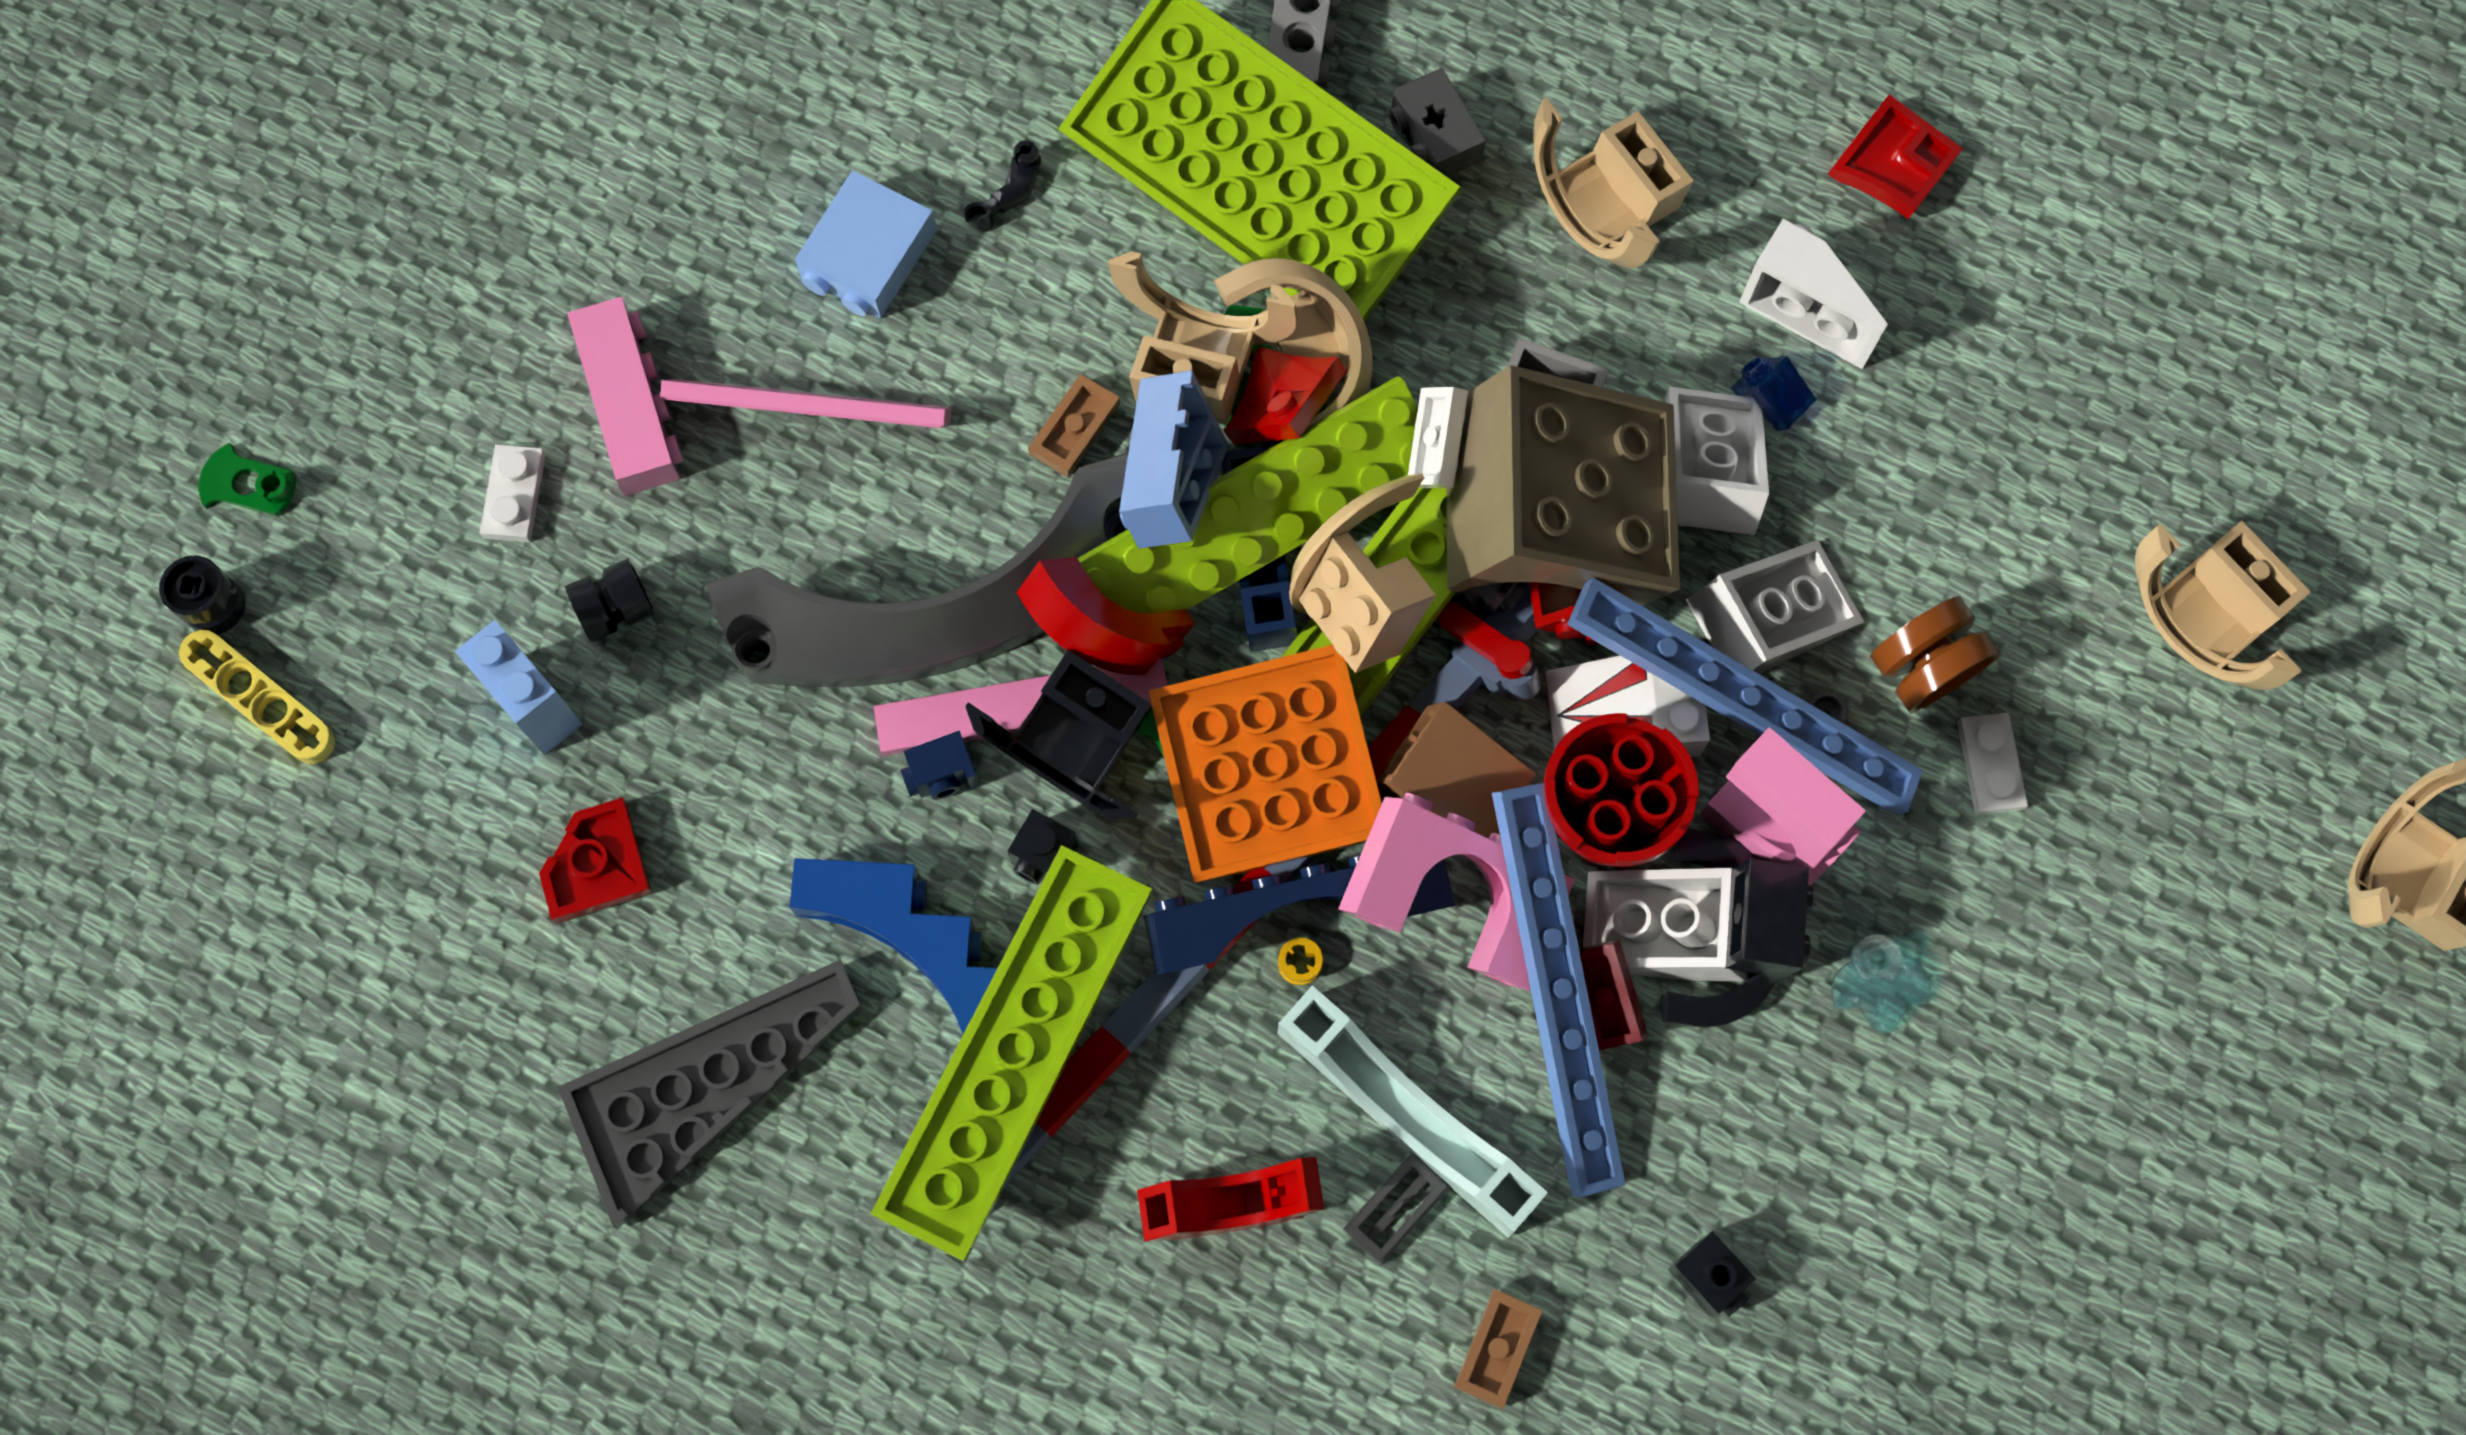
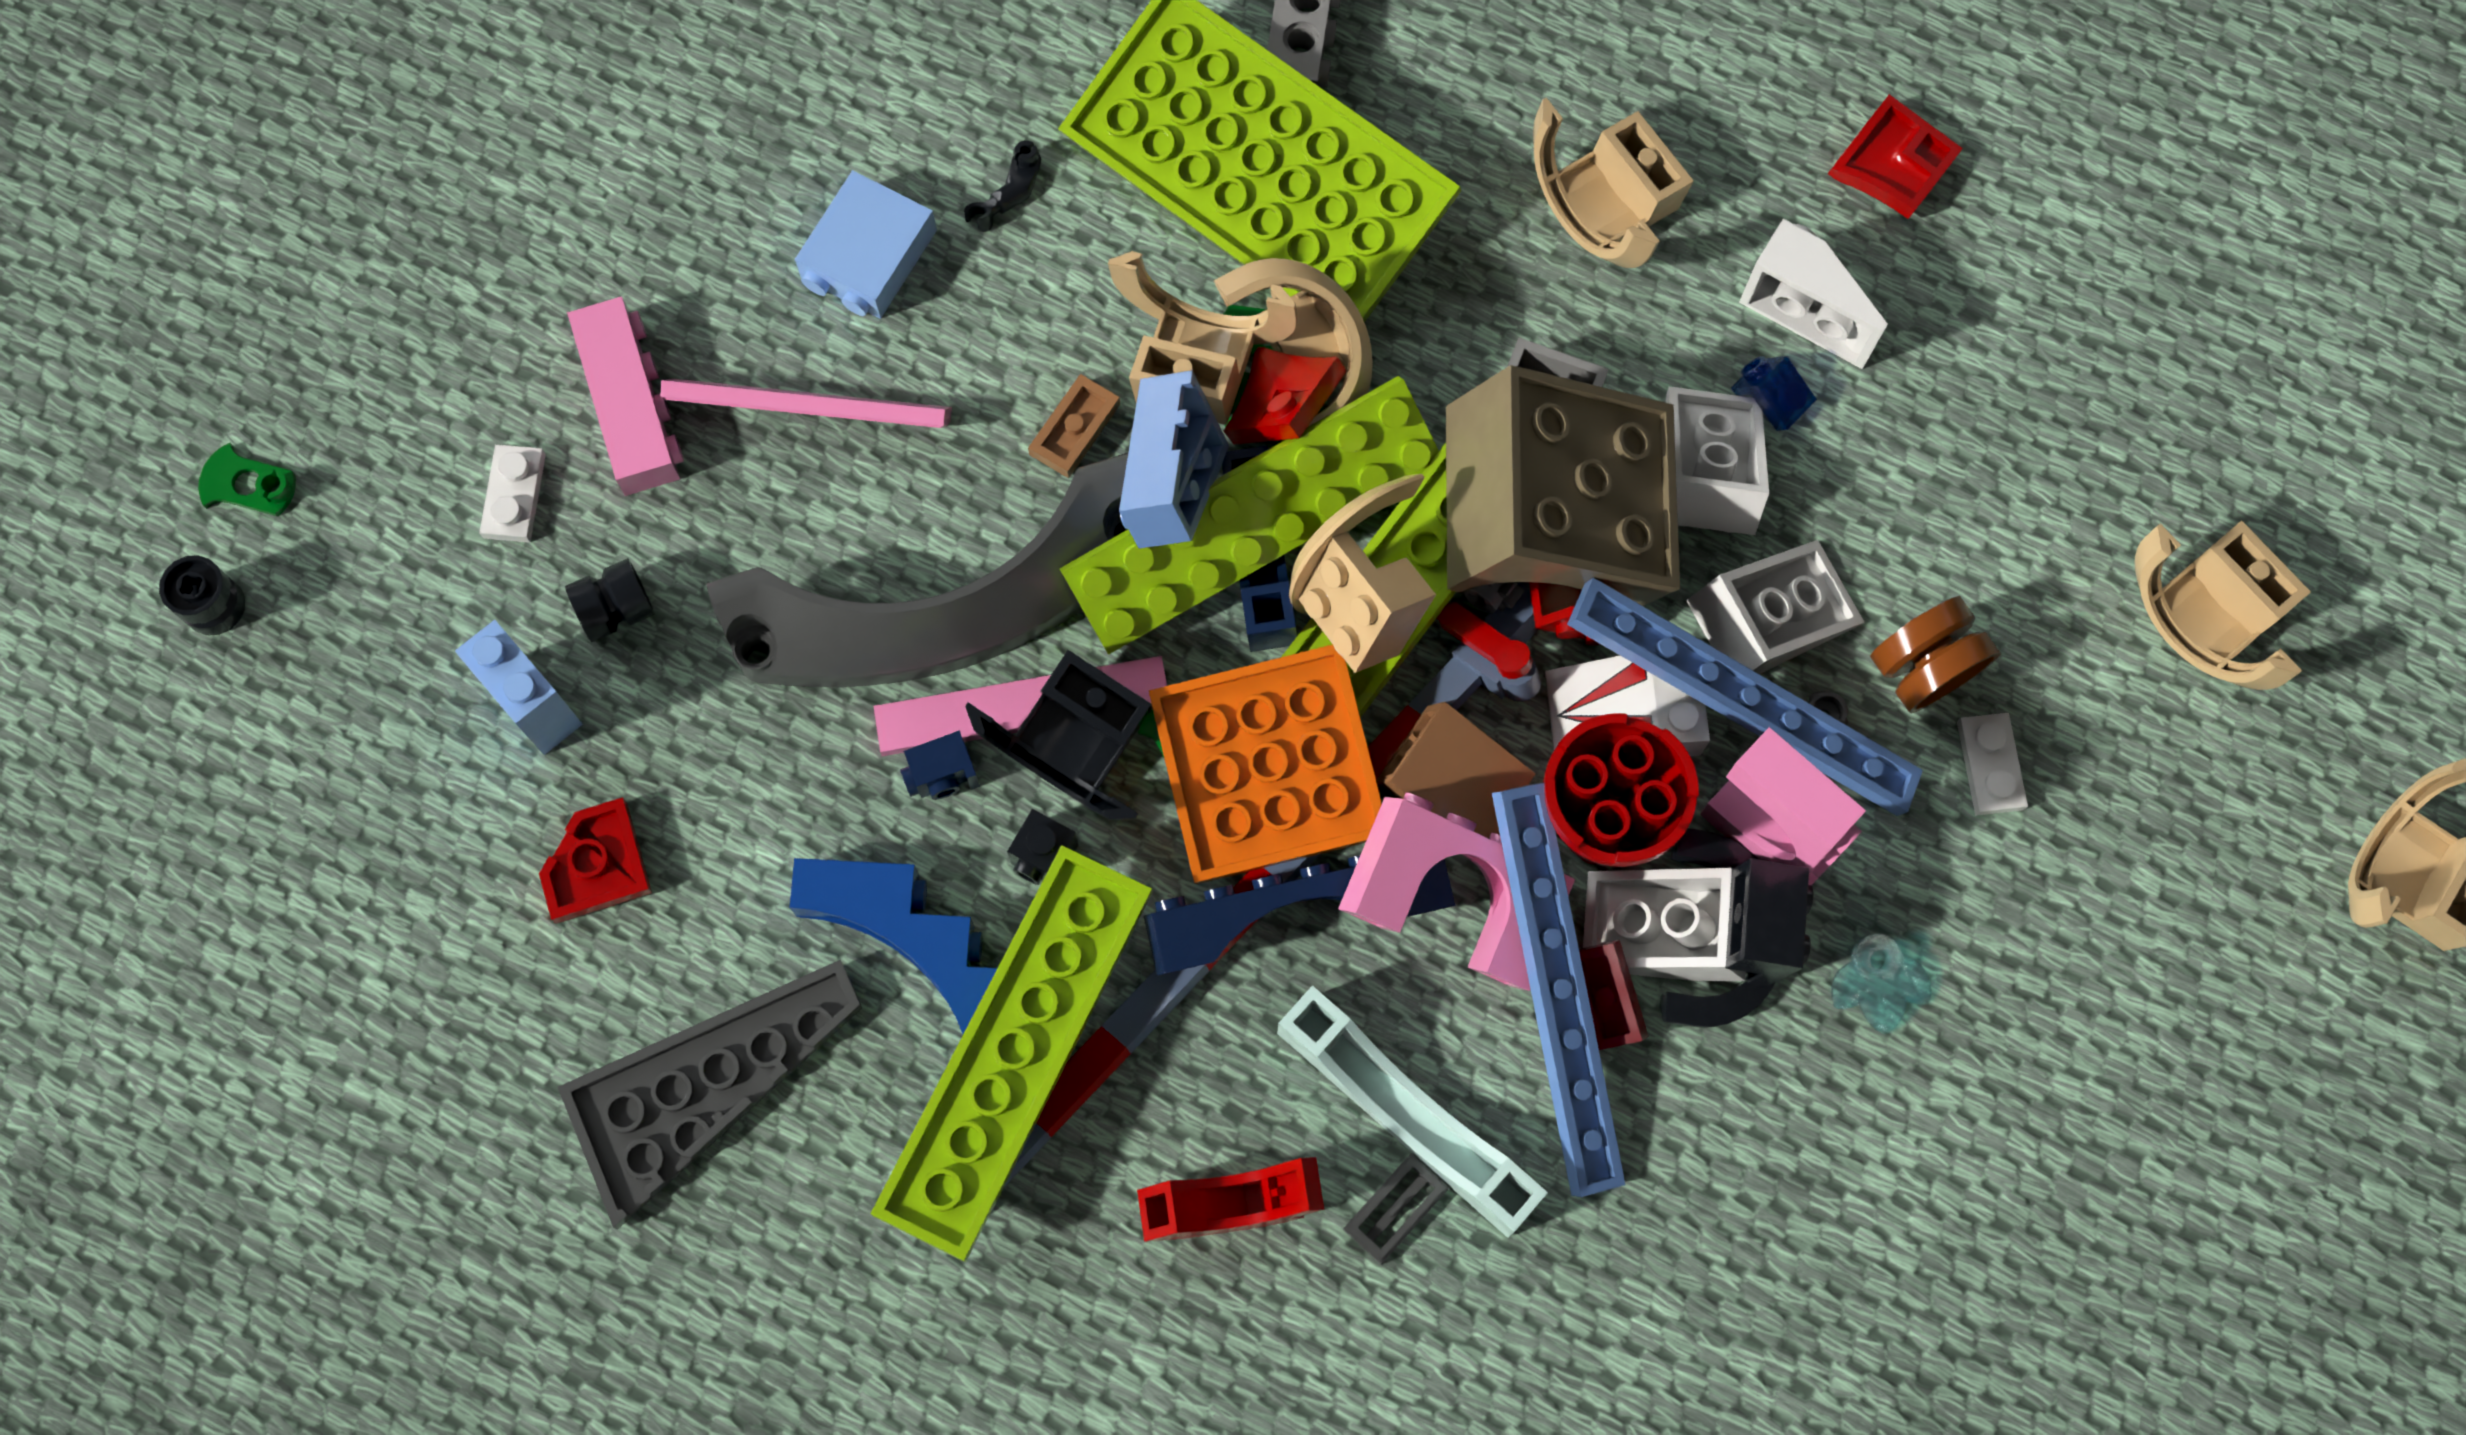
light yellow beam [179,630,335,764] -> none
red arch [1016,557,1195,675] -> none
yellow bush [1278,937,1323,985] -> none
dark grey brick [1388,67,1486,177] -> none
white plate [1408,387,1468,488] -> none
medium nougat plate [1453,1289,1543,1409] -> none
black brick [1667,1231,1756,1317] -> none

